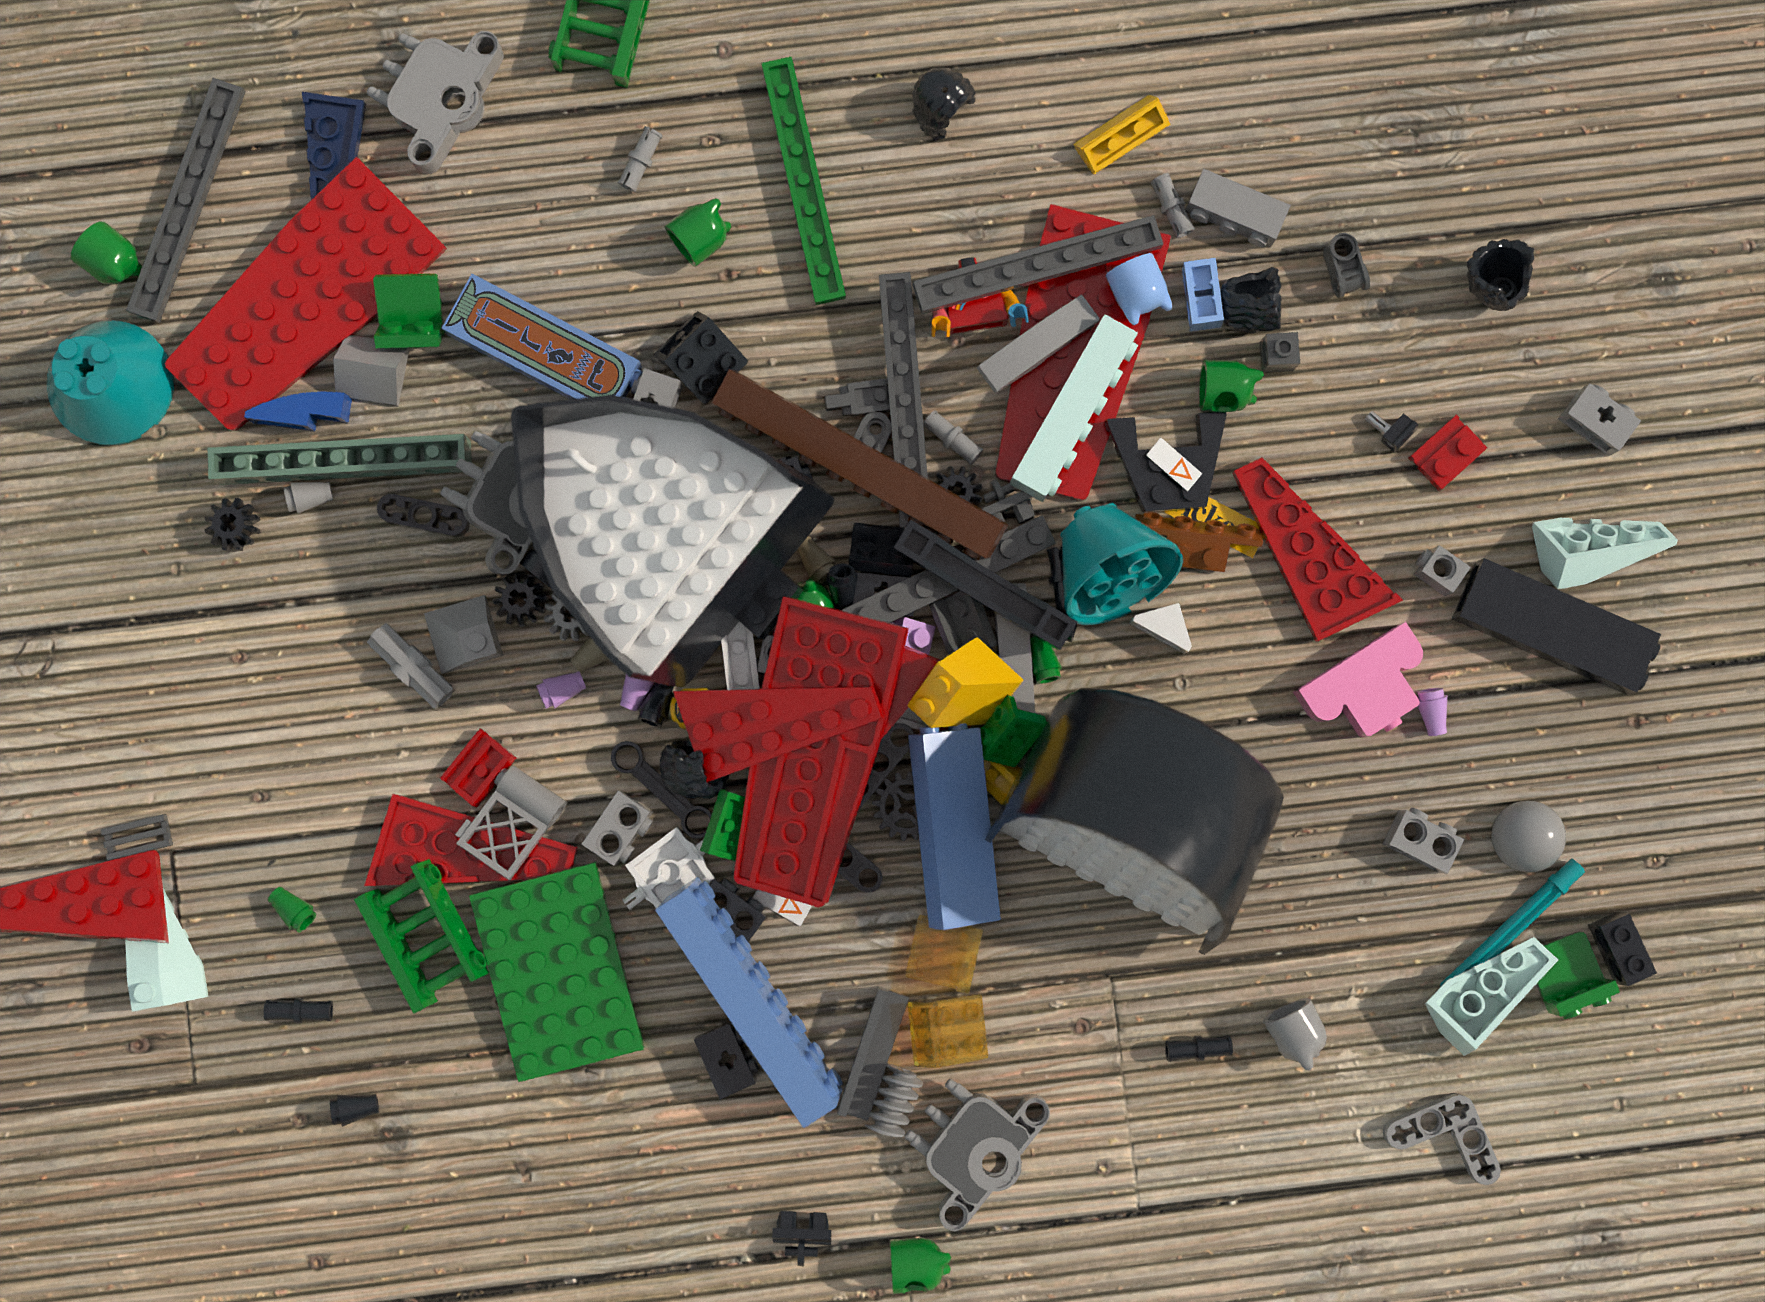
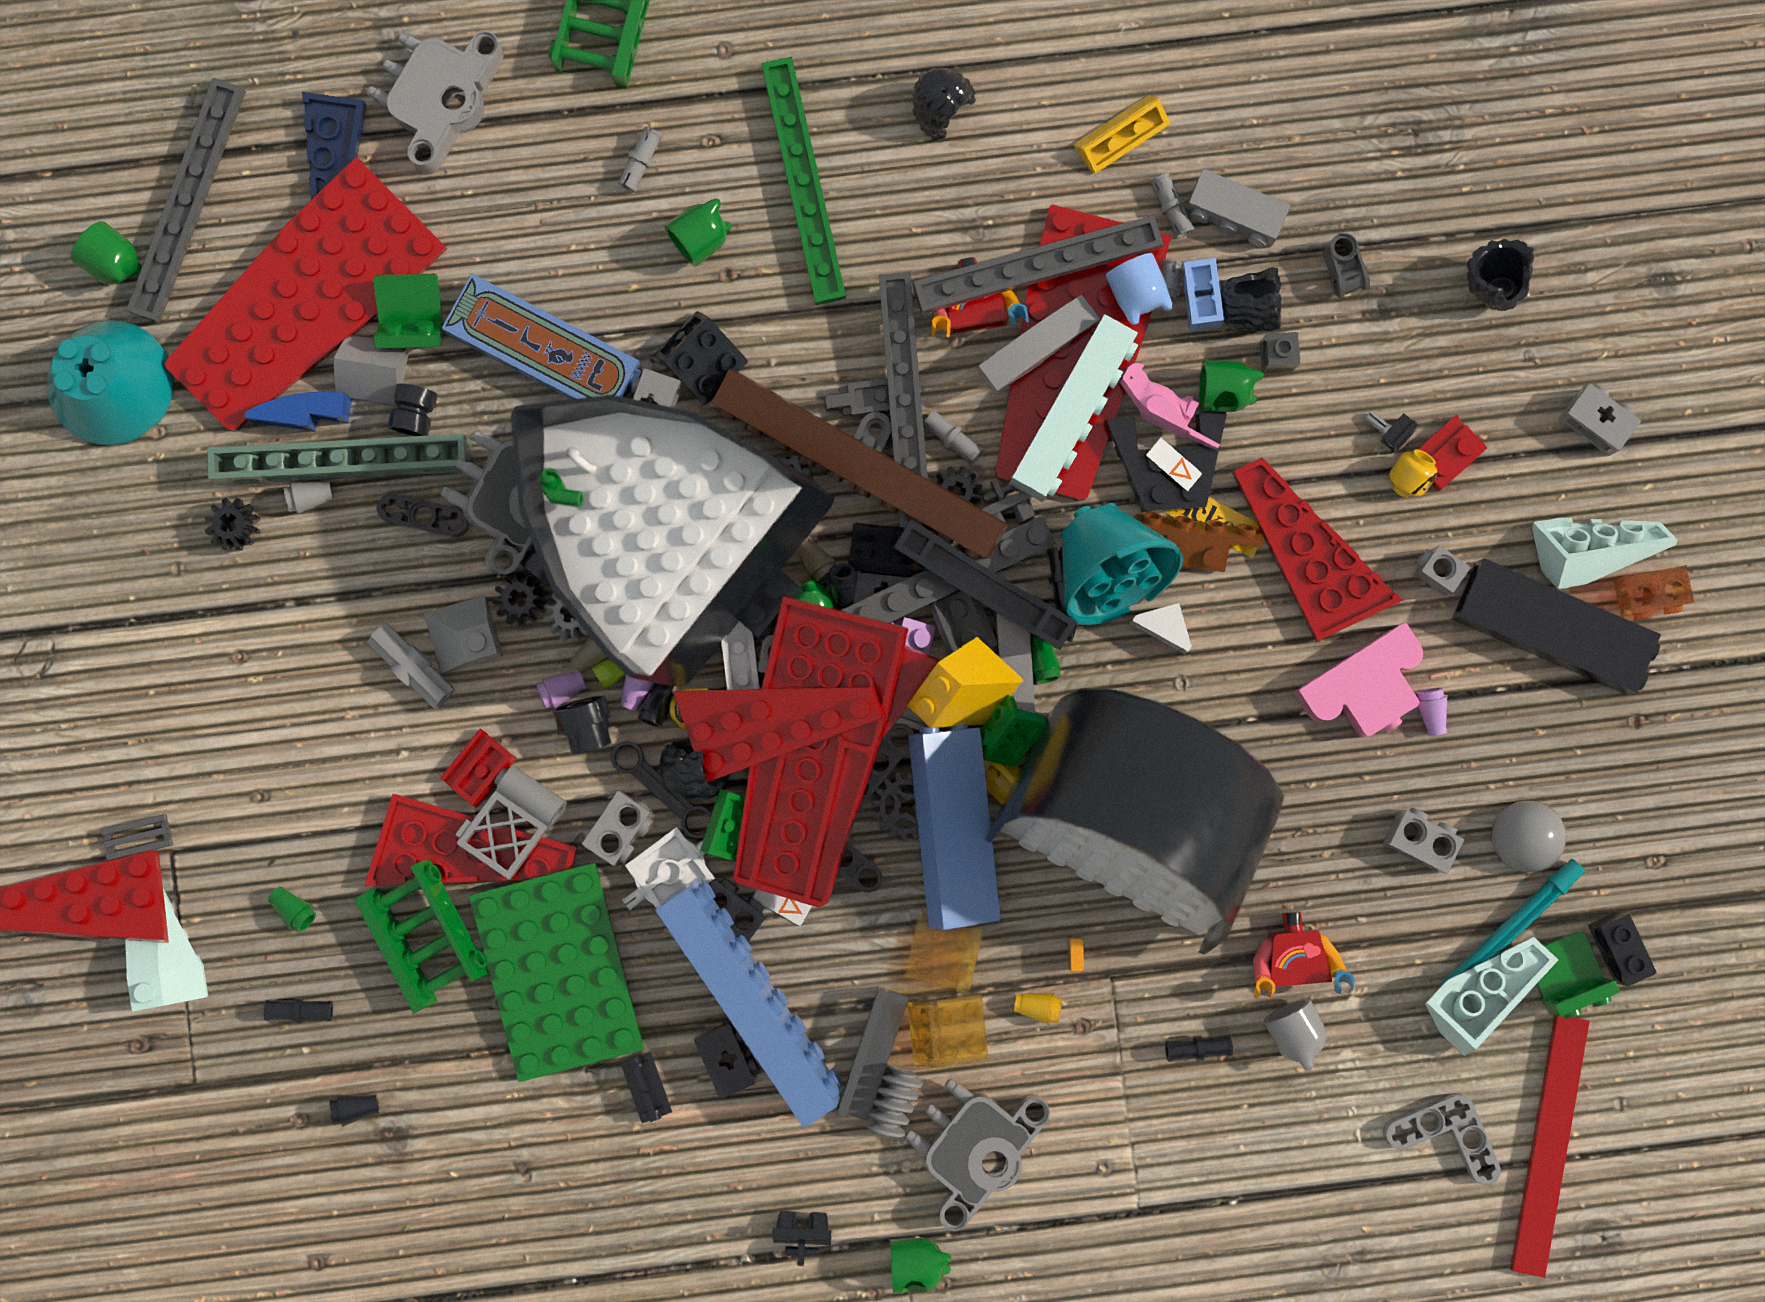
none -> black wheel [387,383,438,436]
none -> green arm [540,468,584,508]
none -> black piece [552,695,612,754]
none -> lime hose [592,659,625,689]
none -> black hinge [620,1051,672,1124]
none -> yellow cone [1014,993,1062,1025]
none -> light orange tile [1068,937,1084,971]
none -> bright pink animal [1120,363,1220,450]
none -> light grey pin [1161,259,1182,302]
none -> torso [1253,912,1355,1000]
none -> yellow head [1389,449,1437,498]
none -> red tile [1510,1015,1590,1278]
none -> clear orange brick [1613,565,1694,621]

